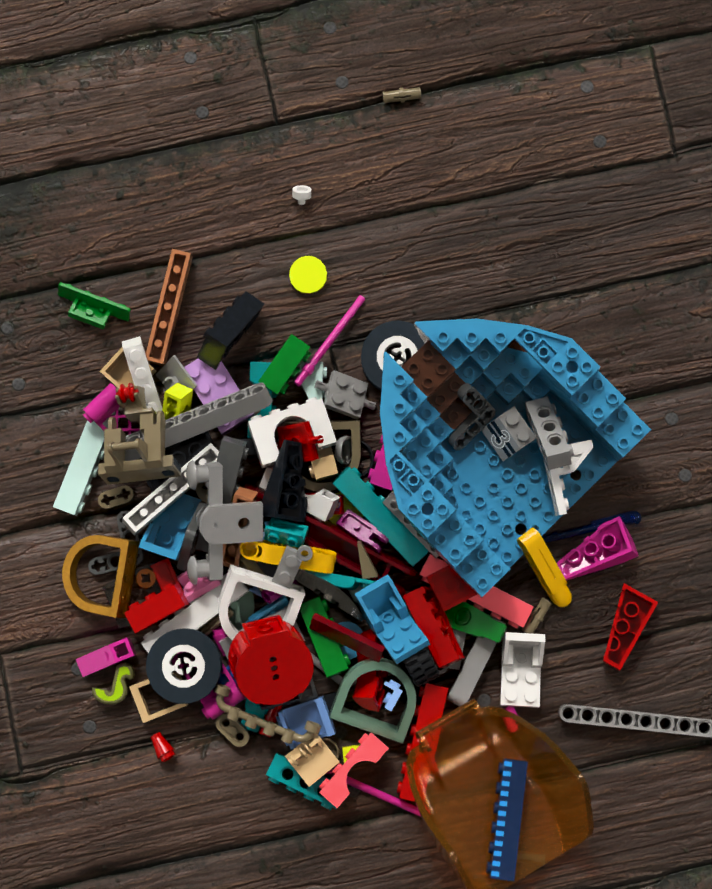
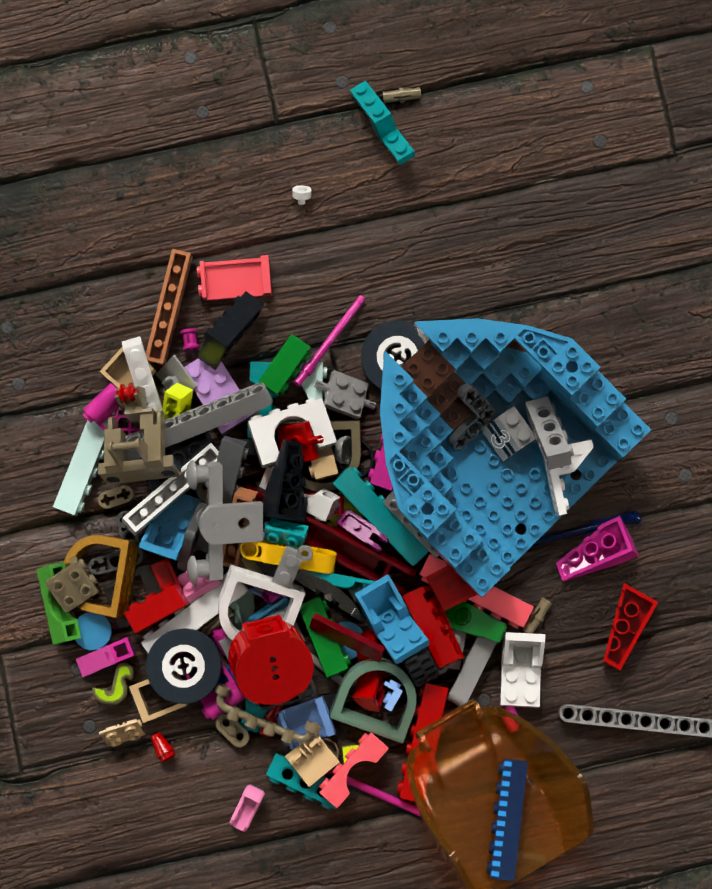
green bracket [58,282,131,329] -> none
reddish brown wheel [136,569,156,589] -> none
neon yellow tile [289,256,327,294] -> none
dark tan piece [357,541,378,579] -> none
yellow piece [517,527,572,607] -> none
none -> bright green arch [36,562,81,645]
none -> dark tan bracket [46,555,99,612]
none -> dark azure tile [76,612,112,650]
none -> tan hinge [99,719,145,747]
none -> dark pink bush [180,328,200,350]
none -> coral panel [197,255,272,301]
none -> bright pink animal [229,784,265,832]
none -> teal bracket [350,81,416,165]

